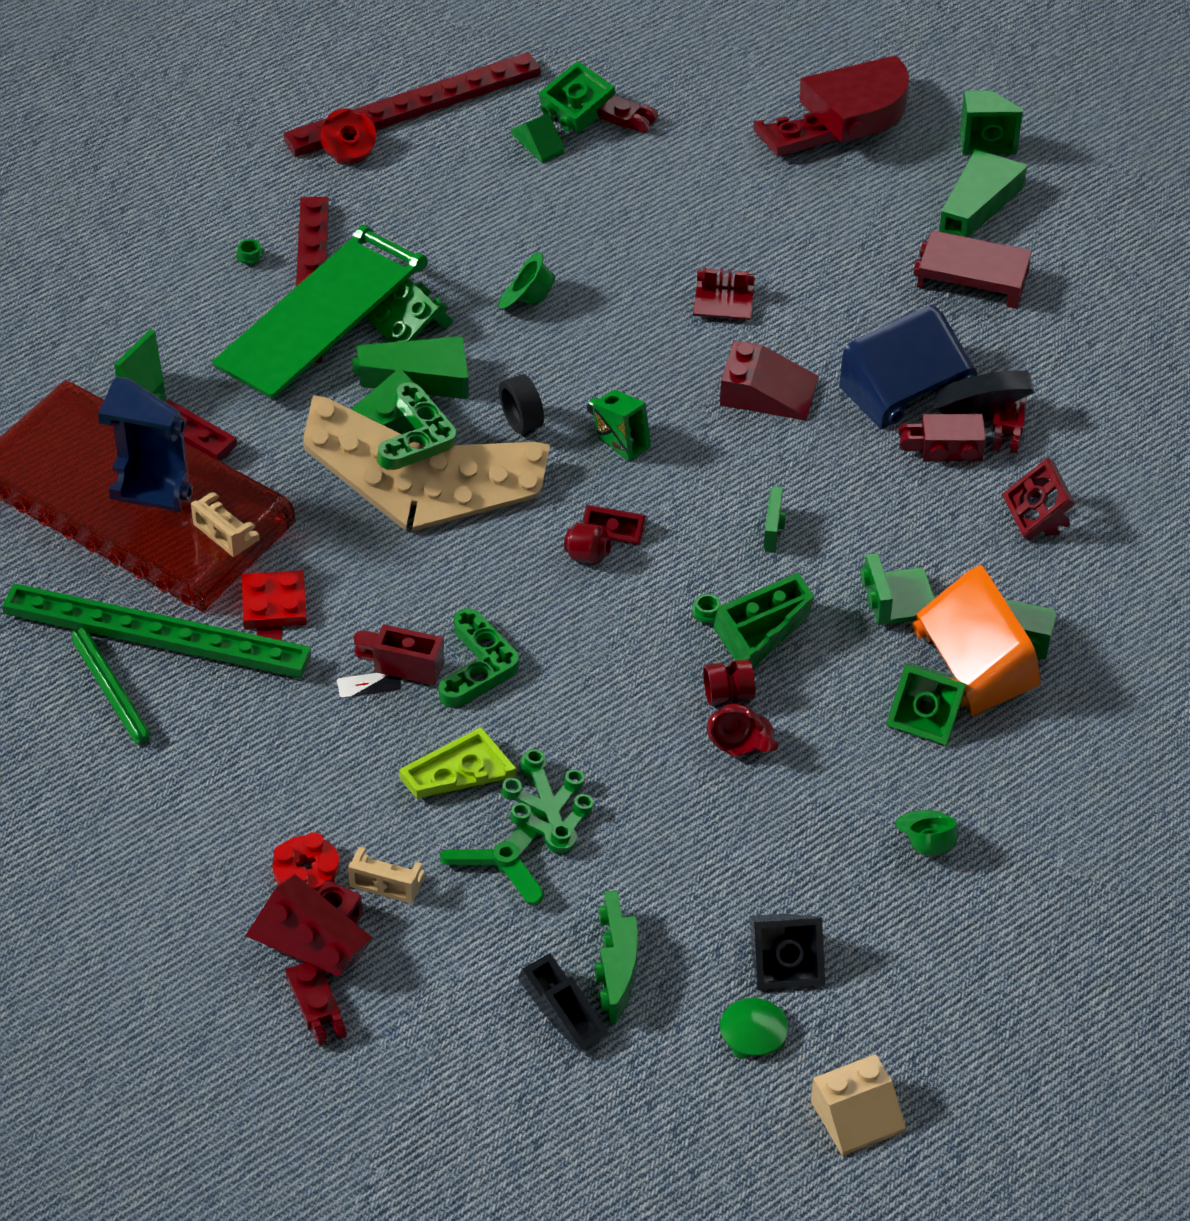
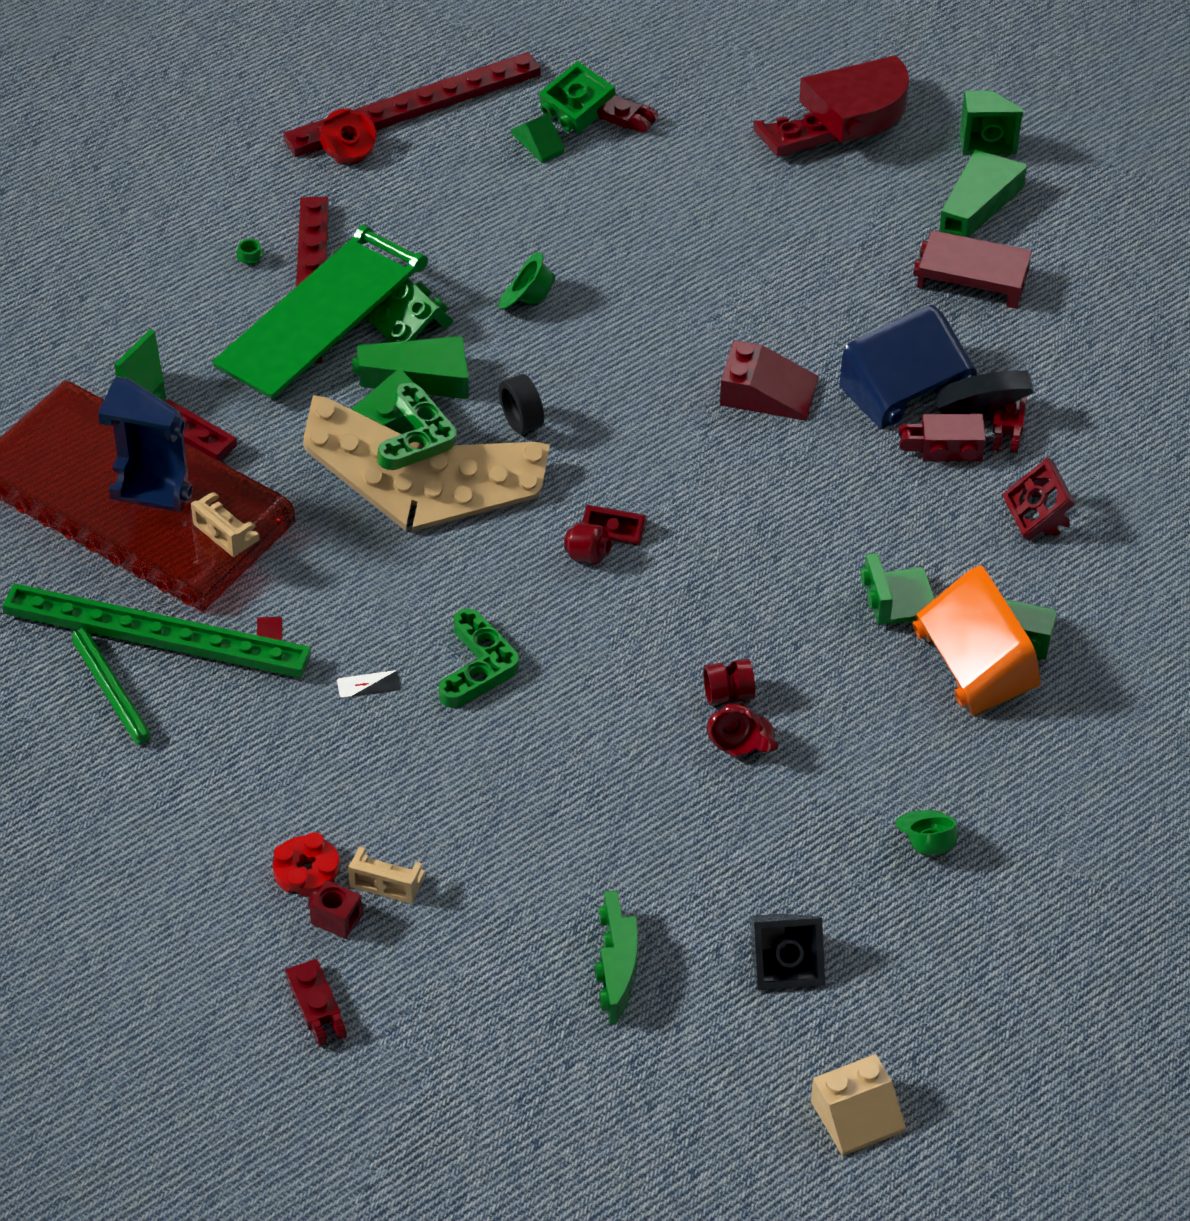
red plate [241,570,307,629] -> none
dark red wedge [245,874,373,977] -> none
dark red brick [353,624,445,685] -> none
lime wing [399,727,517,799] -> none
green piece [440,810,546,906] -> none
green plant [501,749,594,854] -> none
black slope [518,953,610,1052] -> none
green torso [587,390,651,461] -> none
green plate [692,594,722,623] -> none
dark red hinge [693,267,755,320] -> none
green wedge [713,573,814,668] -> none
green dish [720,998,789,1059] -> none
green plate [764,486,786,553] -> none
green slope [886,663,967,745] -> none

